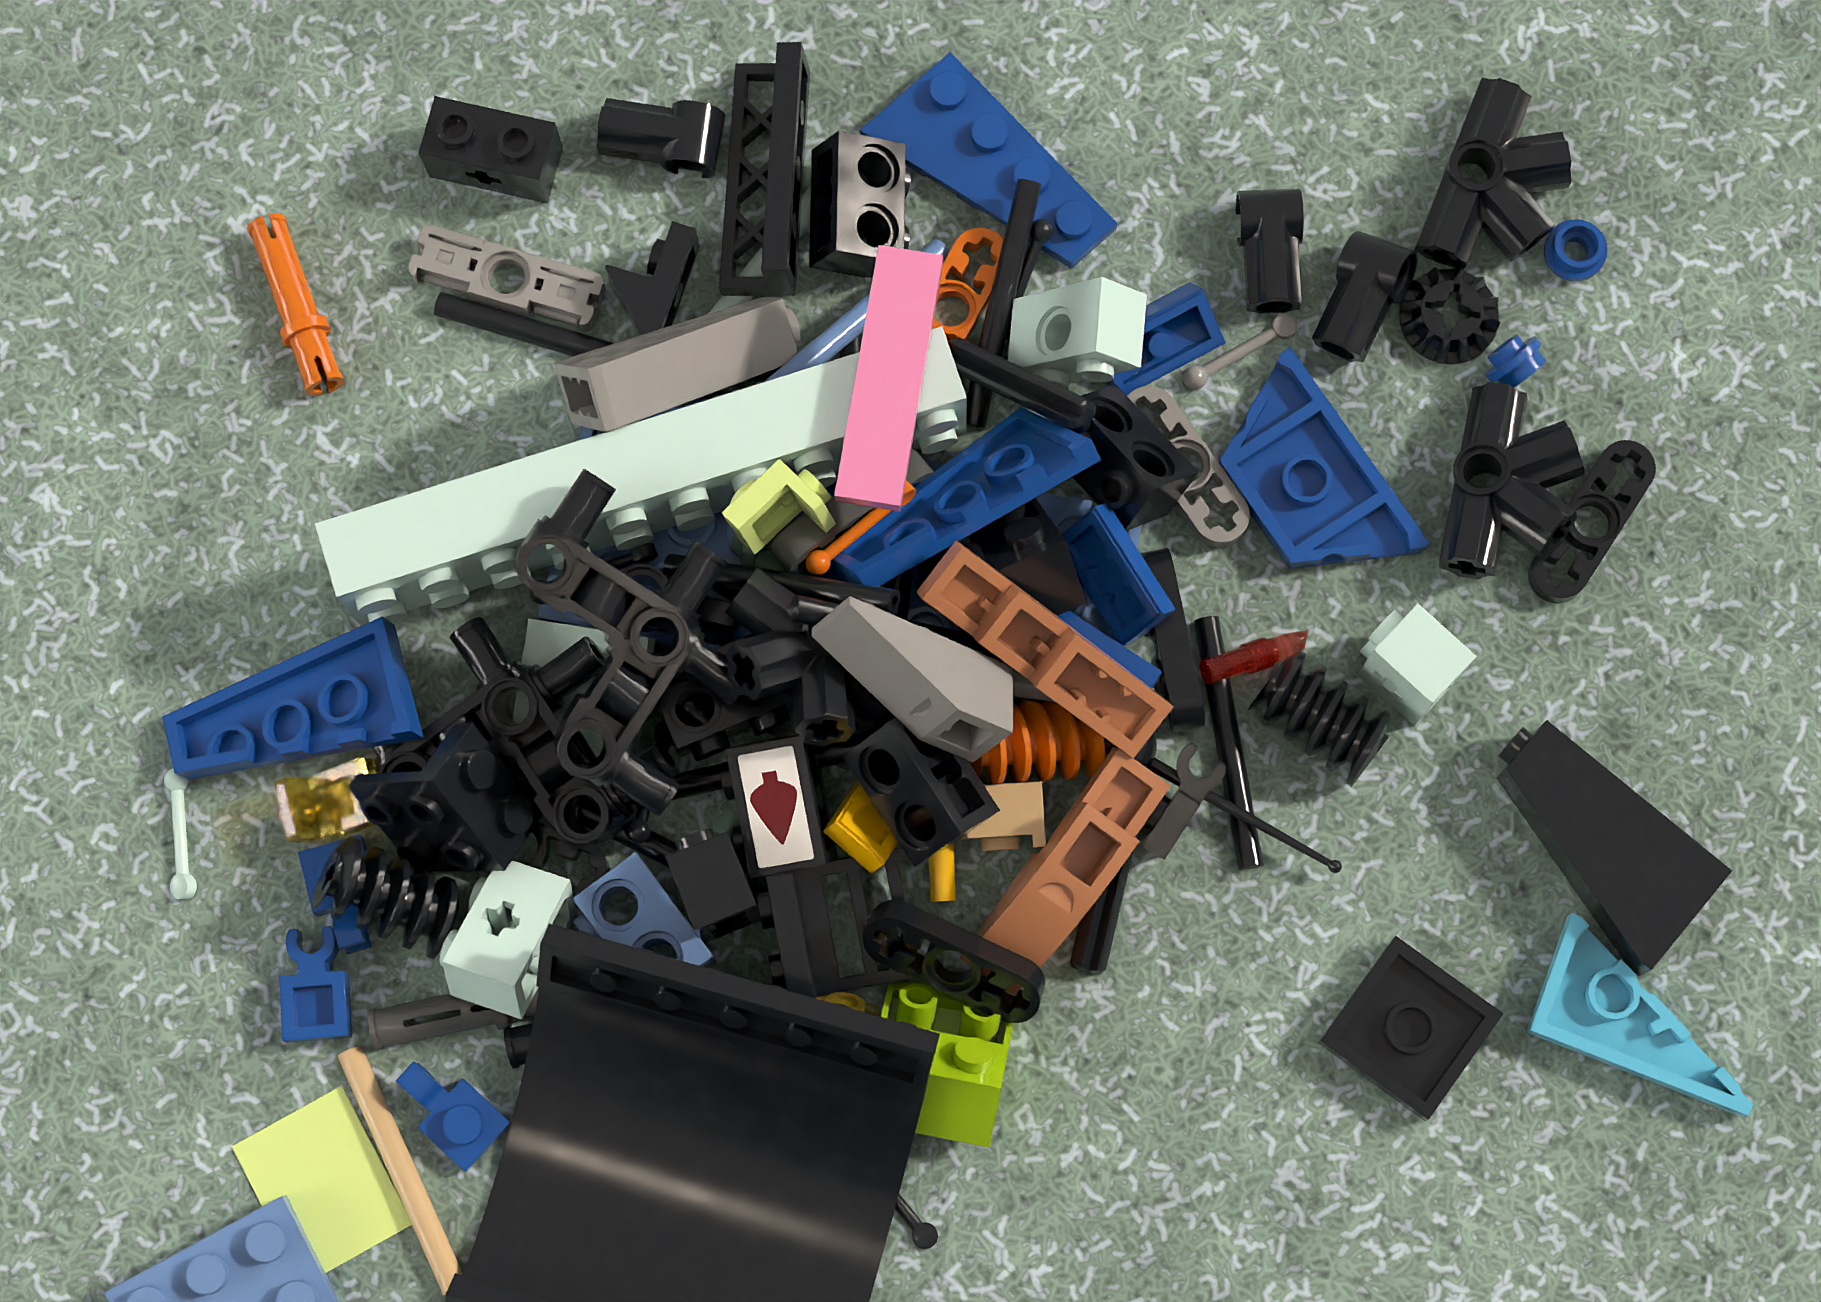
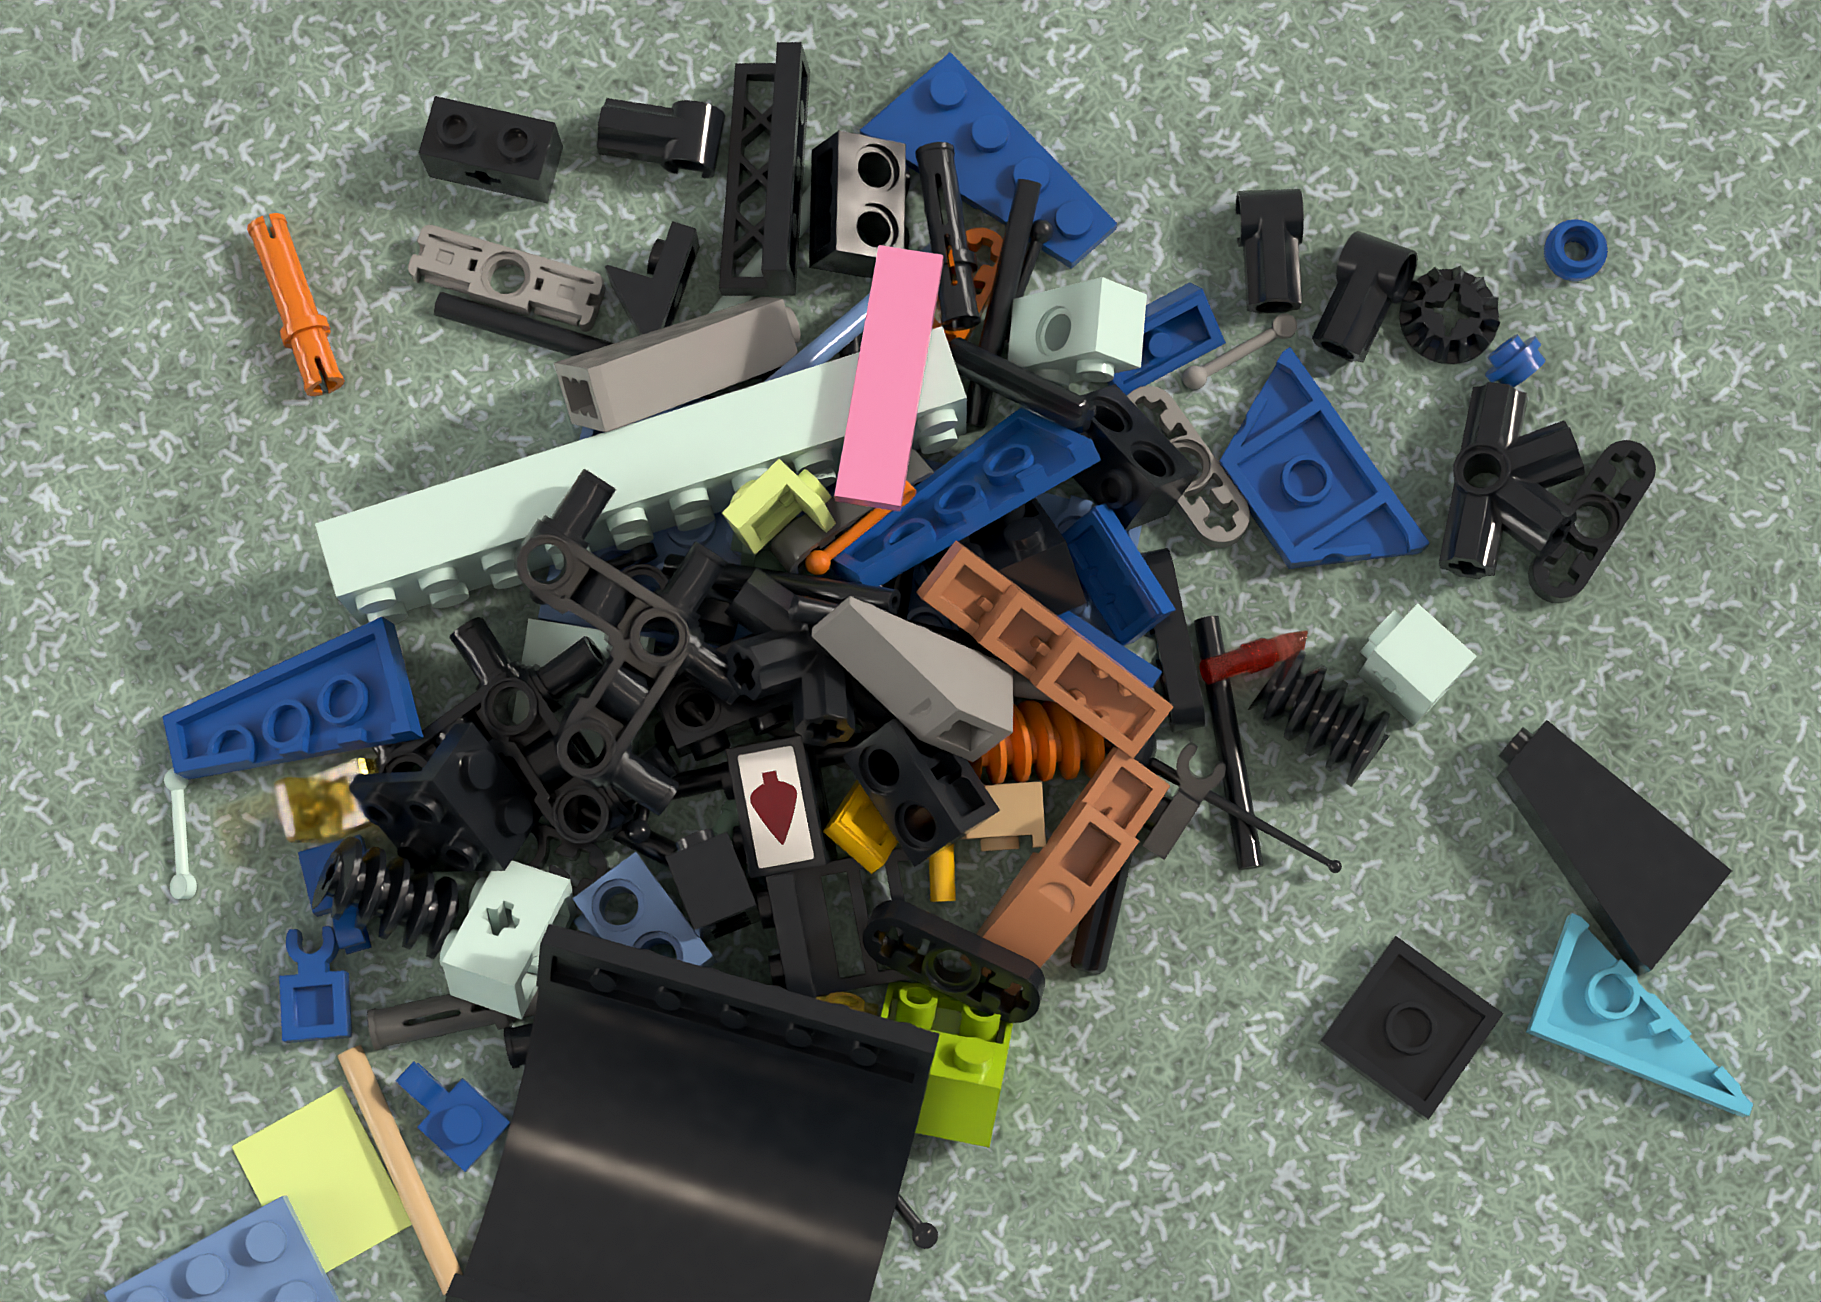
black piece [1414,78,1572,269] -> none
none -> black pin [915,142,981,331]

